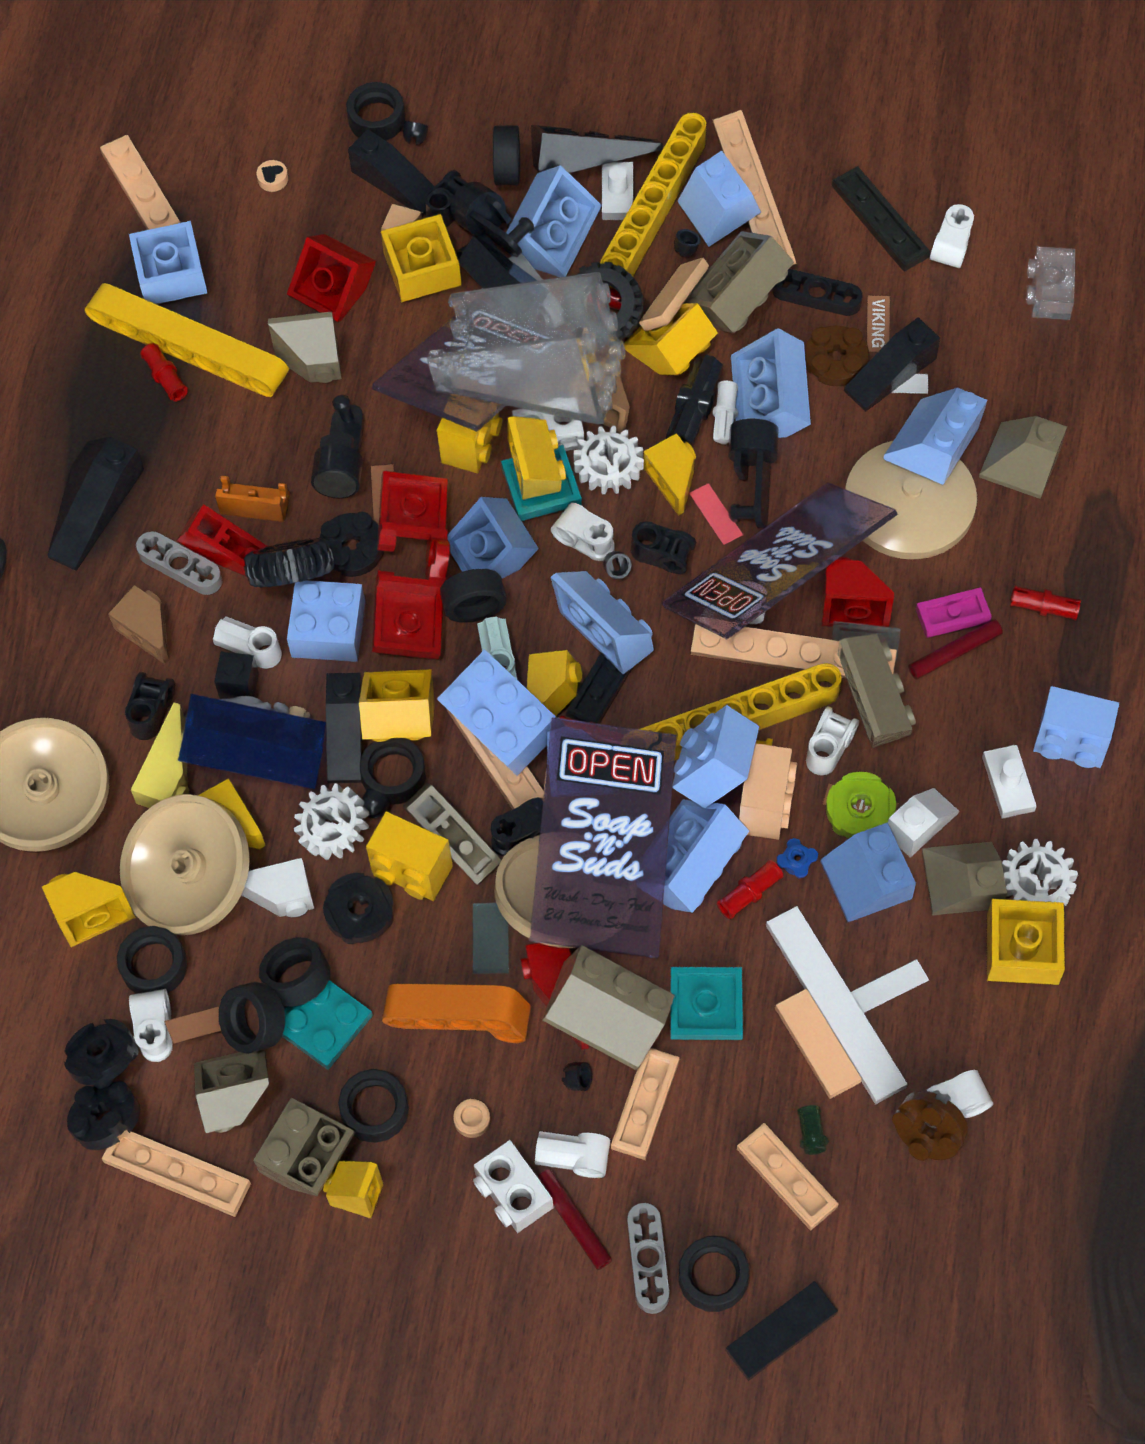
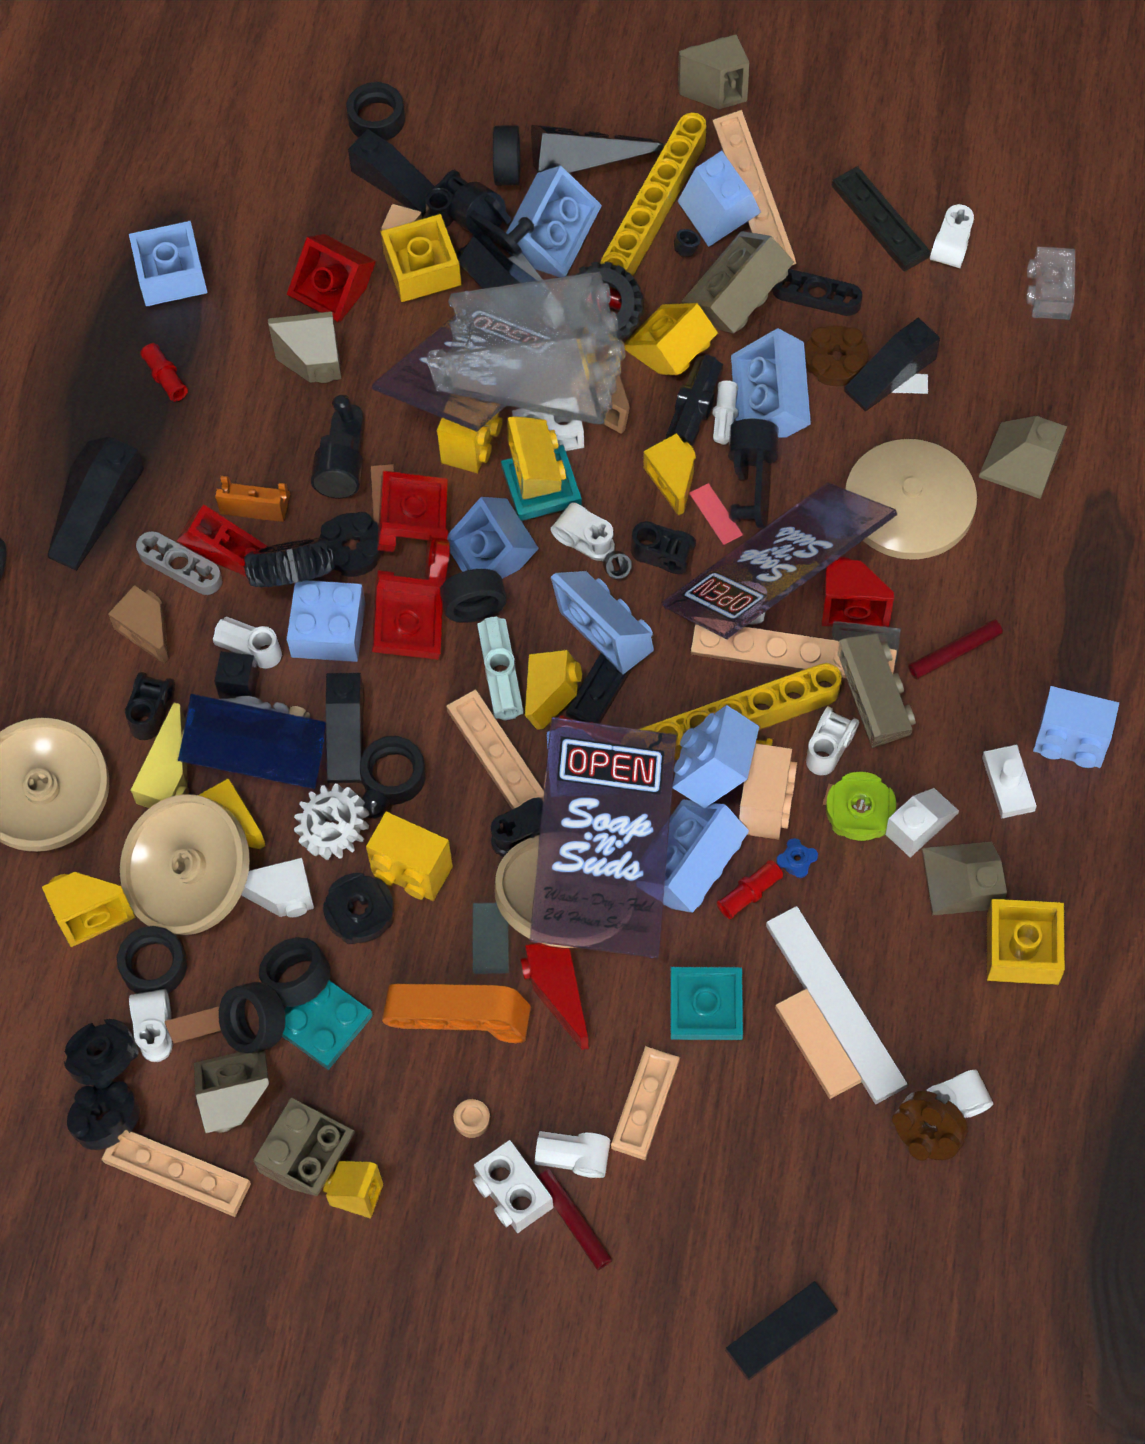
yellow beam [85,283,289,397] -> none
light nougat plate [100,135,180,230] -> none
light nougat tile [256,160,288,192] -> none
black tyre [338,1069,409,1143] -> none
yellow brick [359,669,435,742] -> none
dark tan slope [402,783,501,885] -> none
black hinge [403,121,428,145] -> none
light blue brick [437,649,565,776] -> none
slope [542,945,675,1070] -> none
black hinge [562,1062,592,1091] -> none
white gear [573,426,644,494] -> none
white tile [602,162,633,220] -> none
light grey beam [627,1203,669,1314] -> none
light nougat tile [639,257,709,331] -> none
black tyre [679,1236,749,1312] -> none
light nougat tile [737,1123,839,1231] -> none
clear green pin [797,1105,829,1155] -> none
medium blue slope [820,822,916,922] -> none
white sticker [851,960,929,1013] -> none
nougat sticker [867,295,890,352] -> none
light blue slope [883,388,987,485] -> none
dark pink plate [916,587,992,638] -> none
white gear [1002,839,1078,906] -> none
red pin [1010,585,1081,621] -> none
none -> dark tan slope [678,34,749,109]

